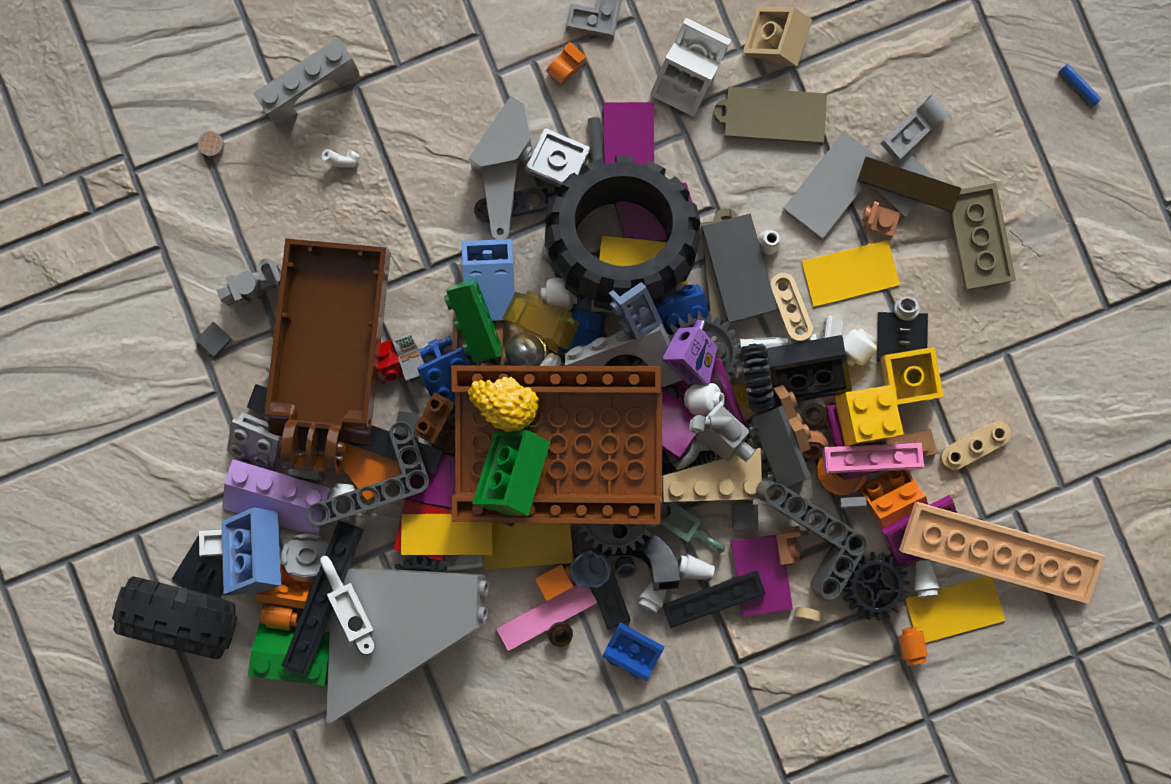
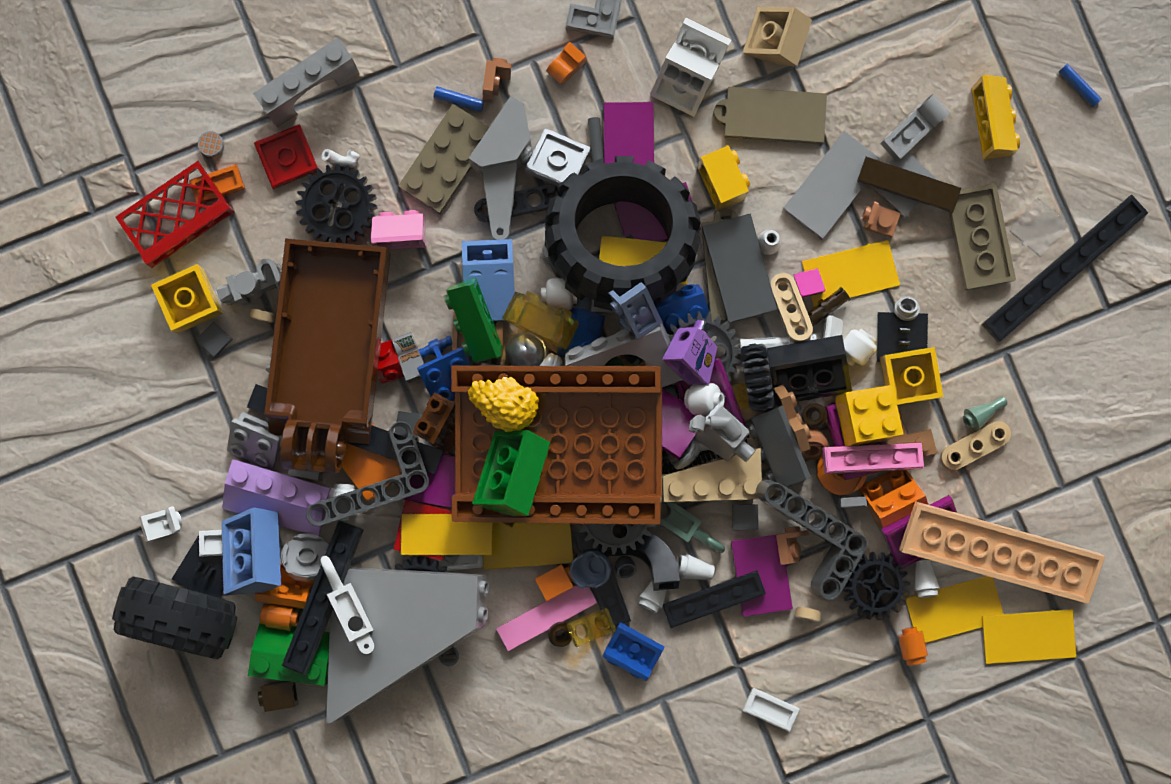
none -> red fence [115,161,234,268]
none -> white bracket [139,506,182,542]
none -> yellow brick [151,264,223,334]
none -> orange tile [189,164,246,204]
none -> tan tile [249,308,276,323]
none -> red tile [254,124,318,190]
none -> dark brown brick [258,681,299,712]
none -> black gear [295,164,378,244]
none -> bright pink slope [371,210,427,250]
none -> dark tan plate [398,104,489,214]
none -> blue piece [433,86,484,112]
none -> dark grey hinge [438,647,459,666]
none -> nougat bracket [483,58,512,103]
none -> clear yellow bracket [567,608,616,647]
none -> yellow brick [697,145,751,212]
none -> white tile [742,687,800,732]
none -> slope [793,269,825,298]
none -> dark brown pin [808,287,850,327]
none -> sand green cone [963,396,1008,431]
none -> yellow slope [971,75,1020,160]
none -> black tile [982,194,1148,342]
none -> yellow window [982,609,1076,664]

